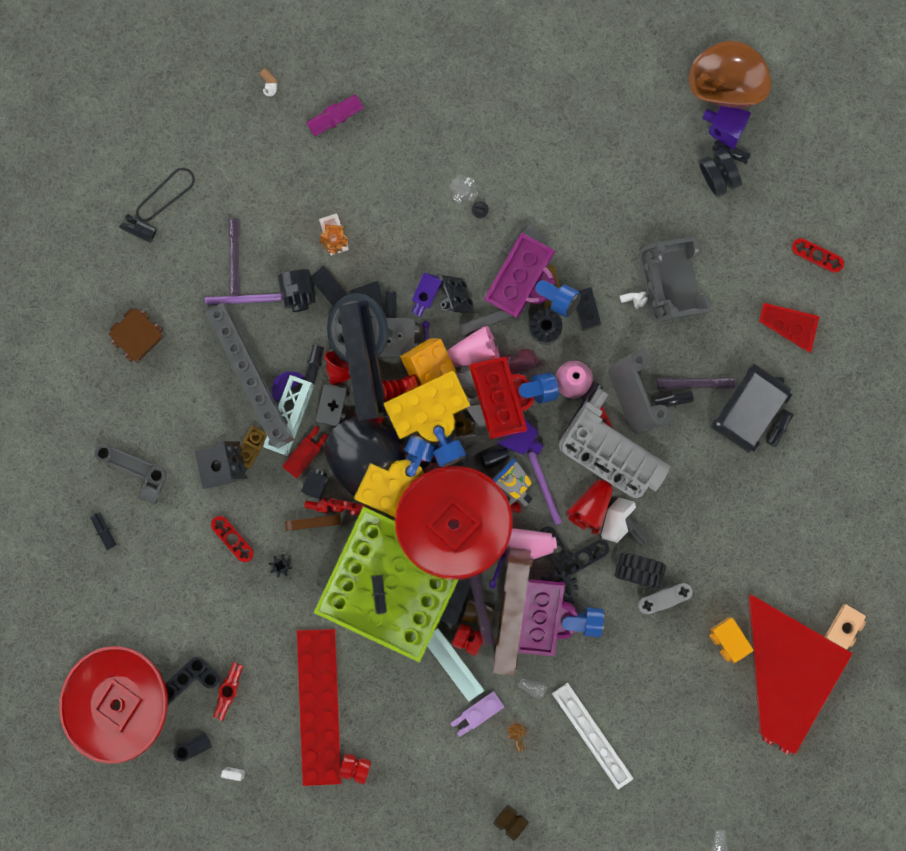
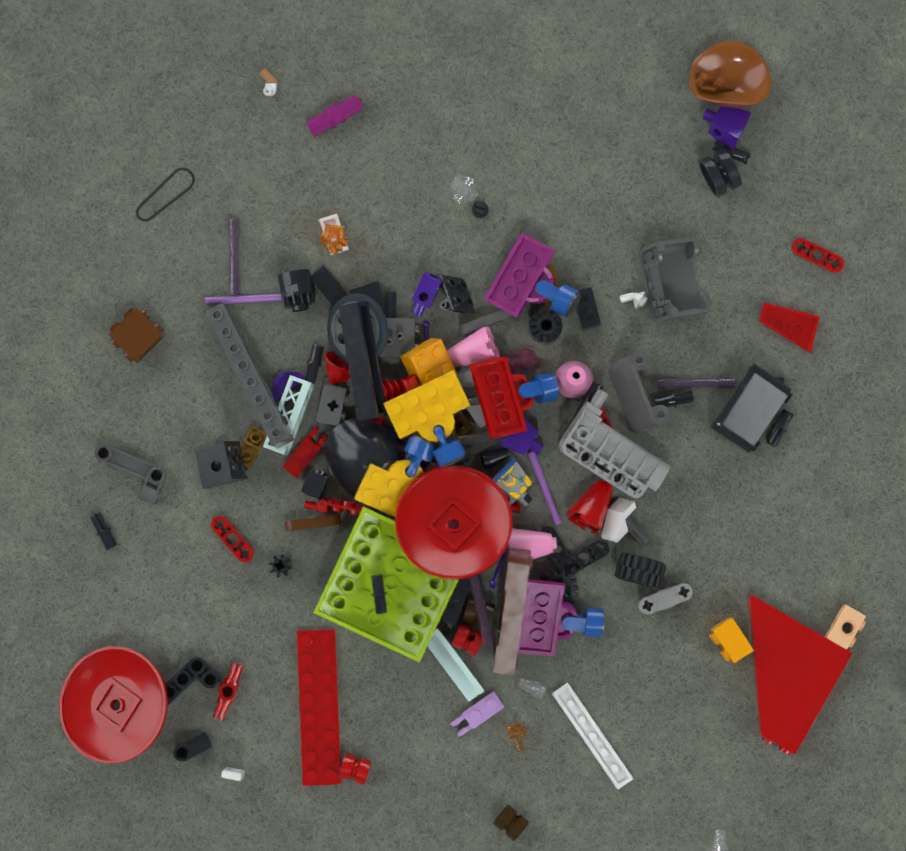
black hinge [119,214,157,243] -> none

